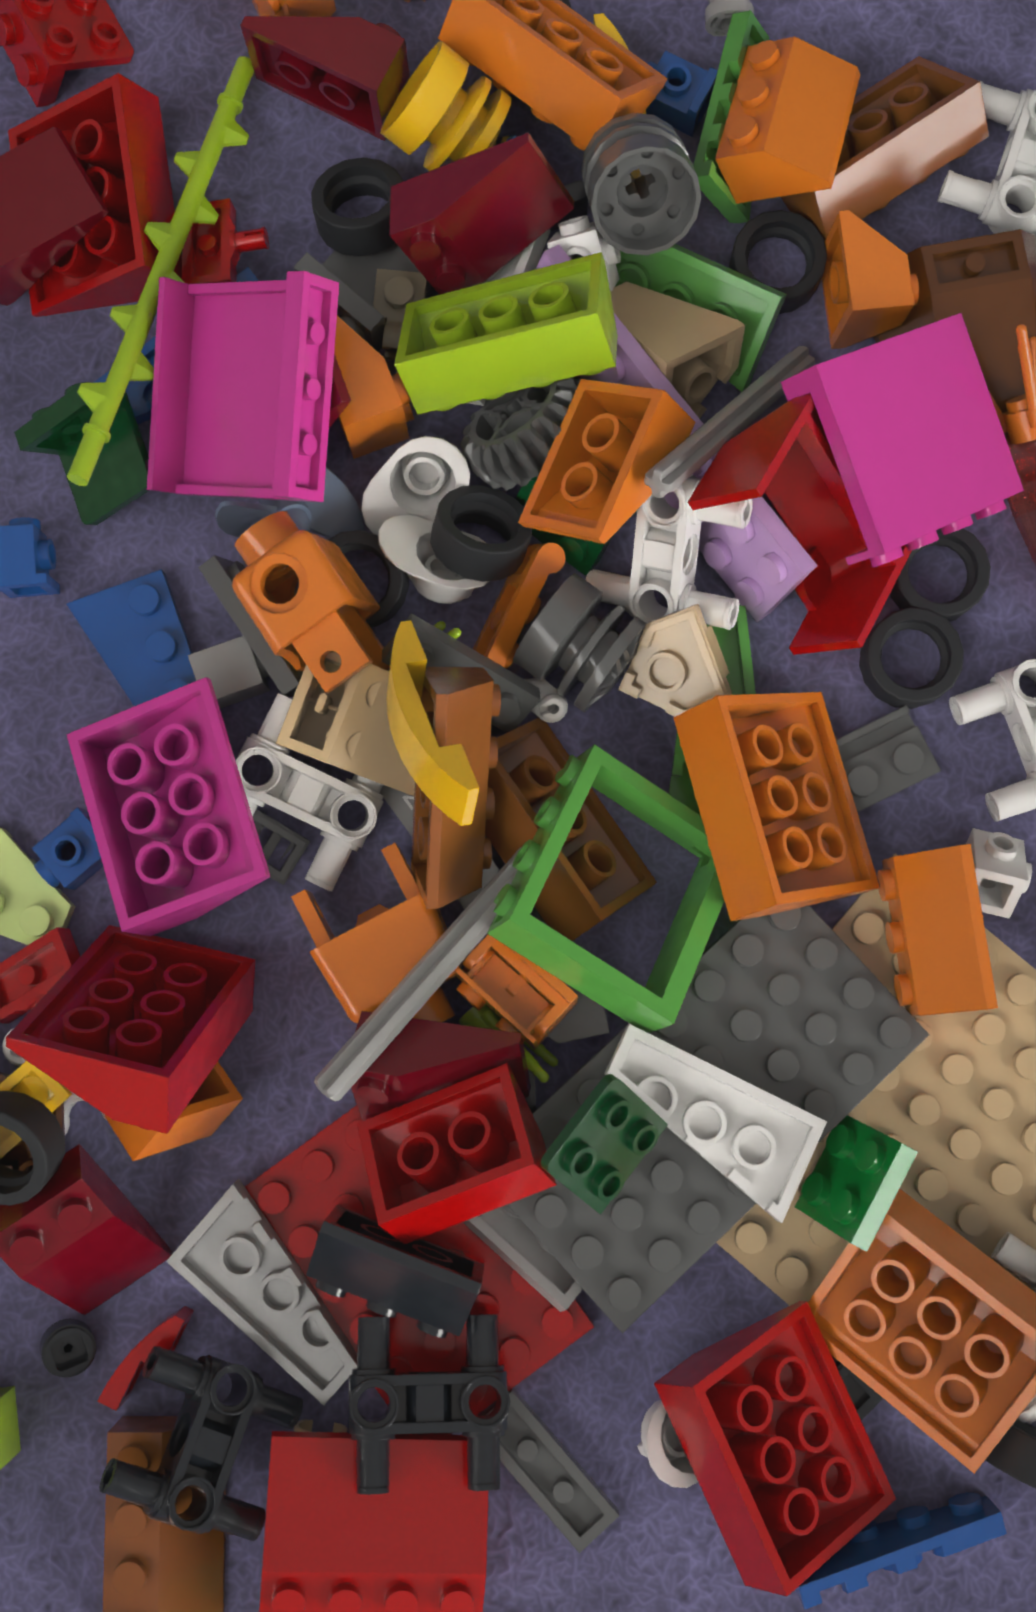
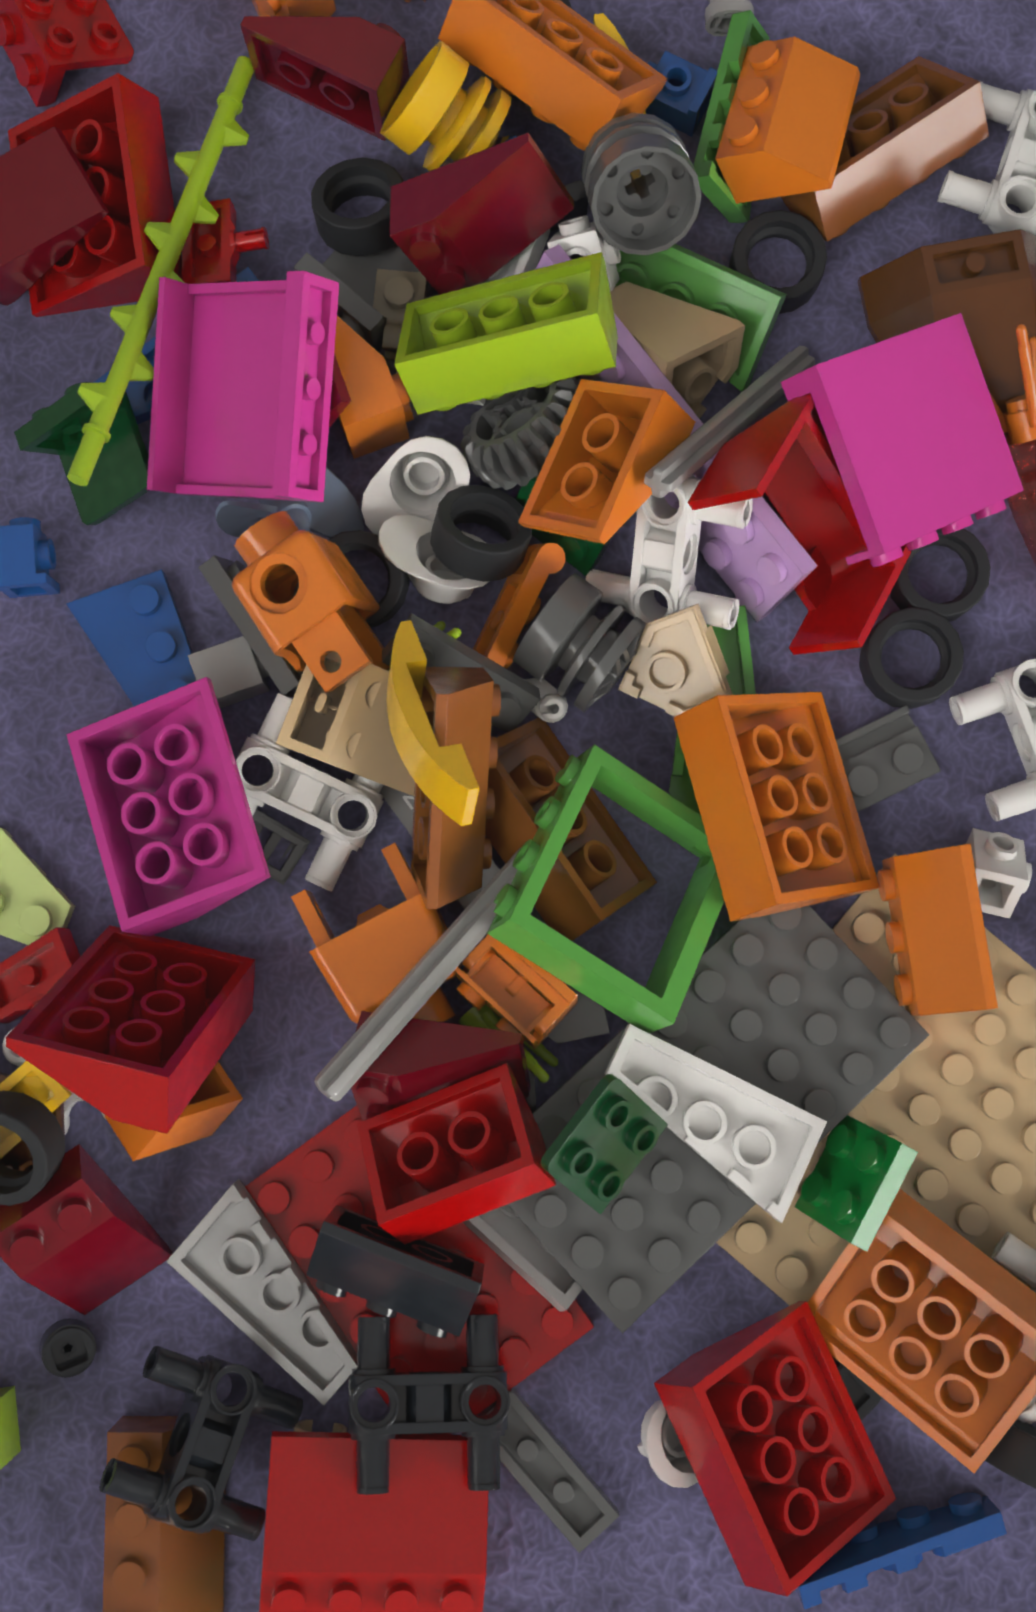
blue brick [32,807,103,890] -> none
red slope [97,1306,194,1411] -> none
orange slope [821,210,919,349] -> none

